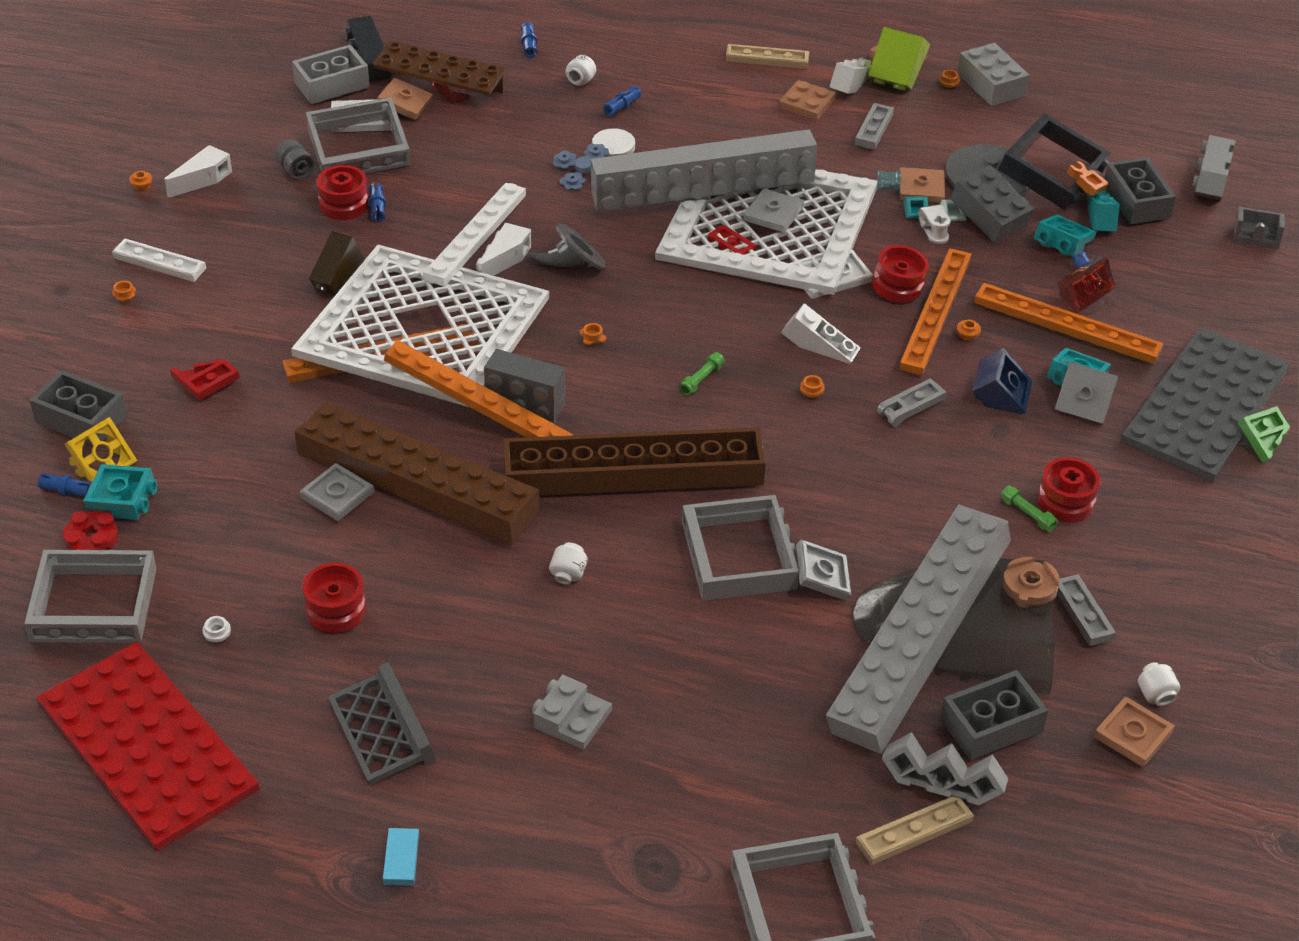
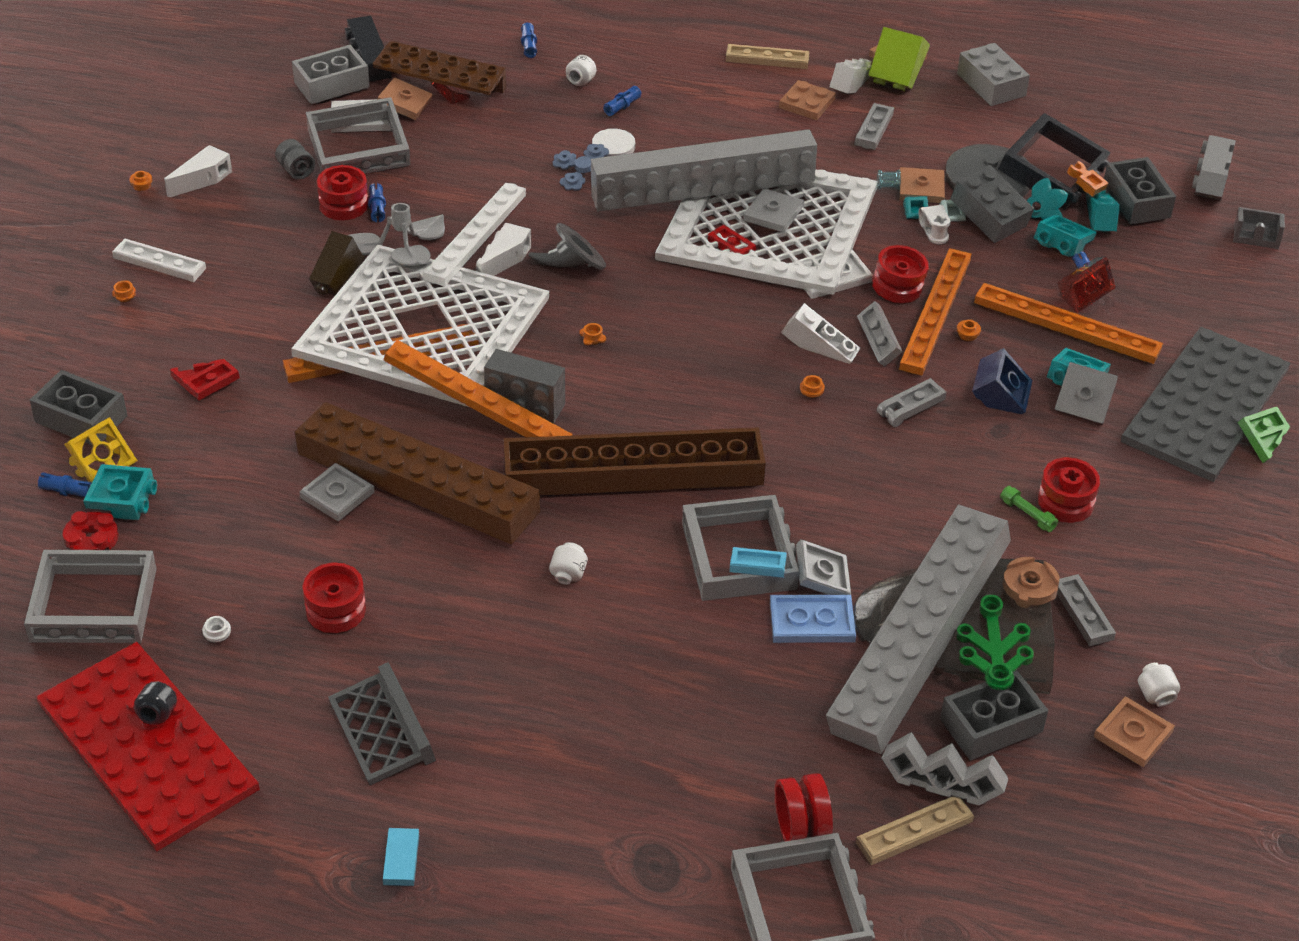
light grey plate [532,674,612,750] -> none
bright green bar [679,352,725,396] -> none
orange plate [939,70,960,88] -> none
none -> black head [134,682,177,725]
none -> light grey plant [348,203,445,266]
none -> medium azure tile [730,547,787,578]
none -> light blue tile [769,595,856,643]
none -> red wheel [774,773,833,842]
none -> light grey plate [857,301,903,367]
none -> green plant [956,595,1034,690]
none -> teal plate [1027,178,1068,220]

